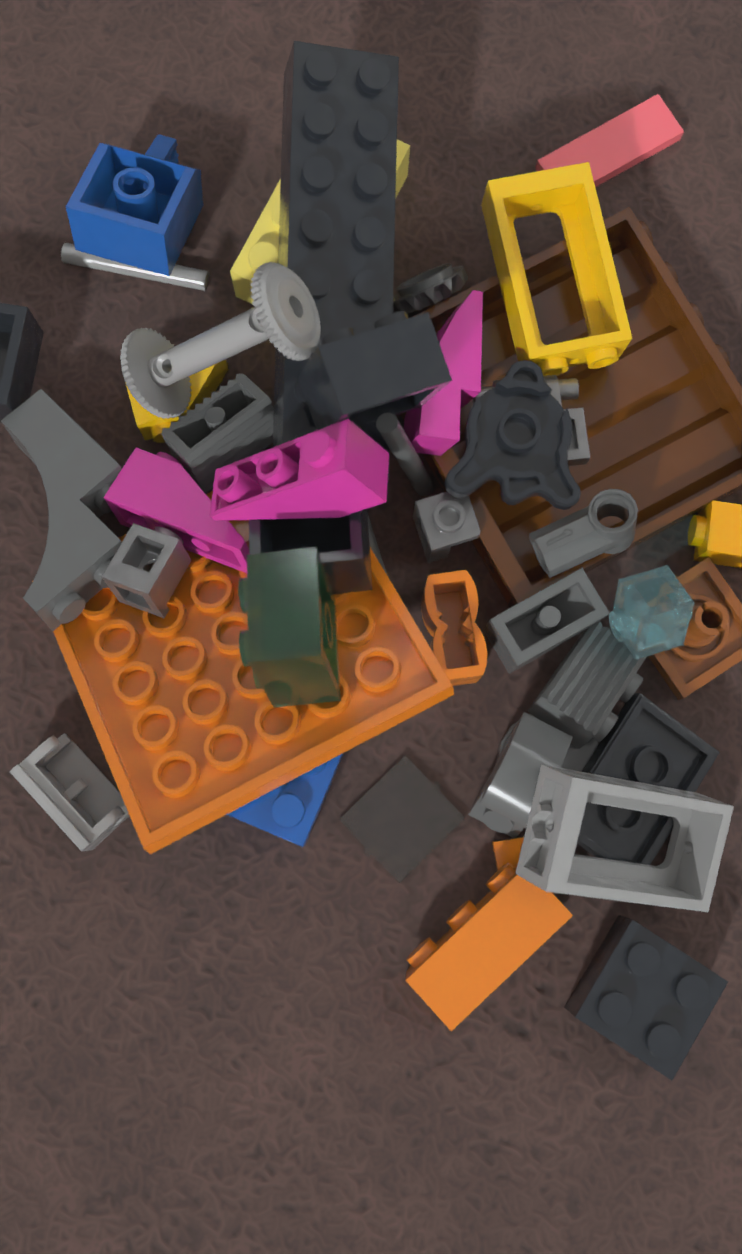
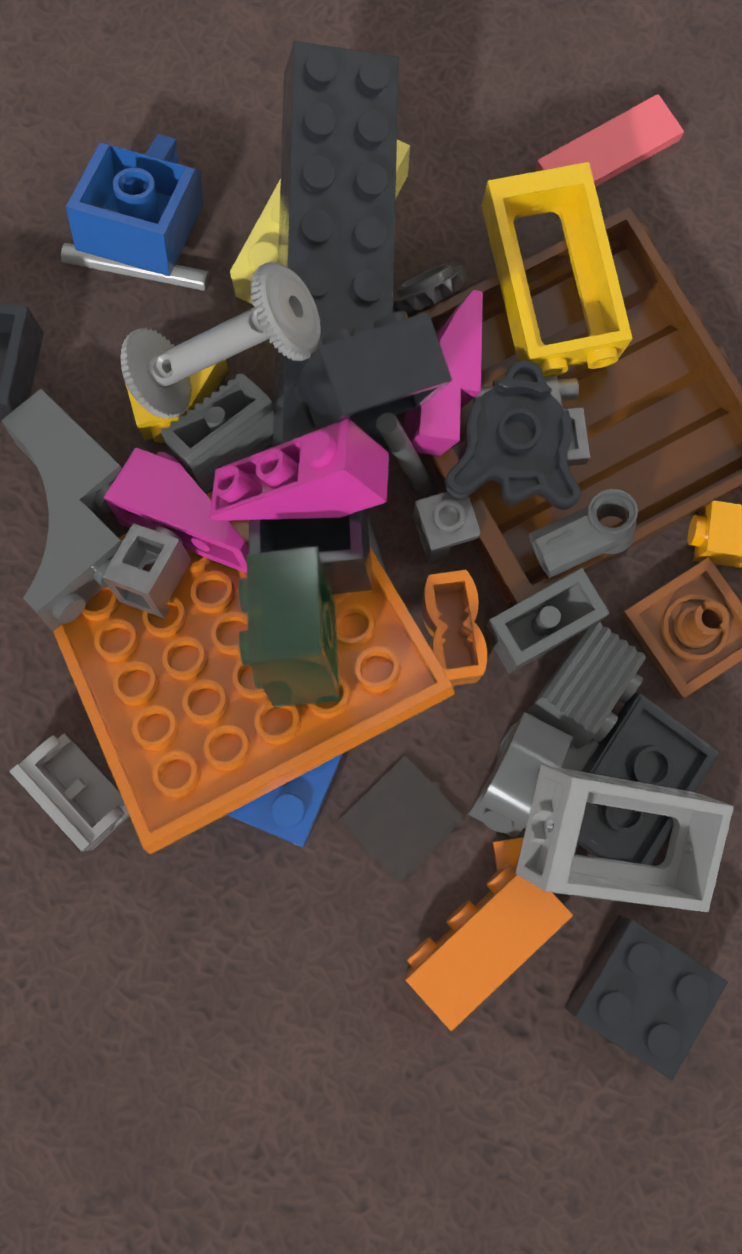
clear light blue brick [609,565,694,660] -> none

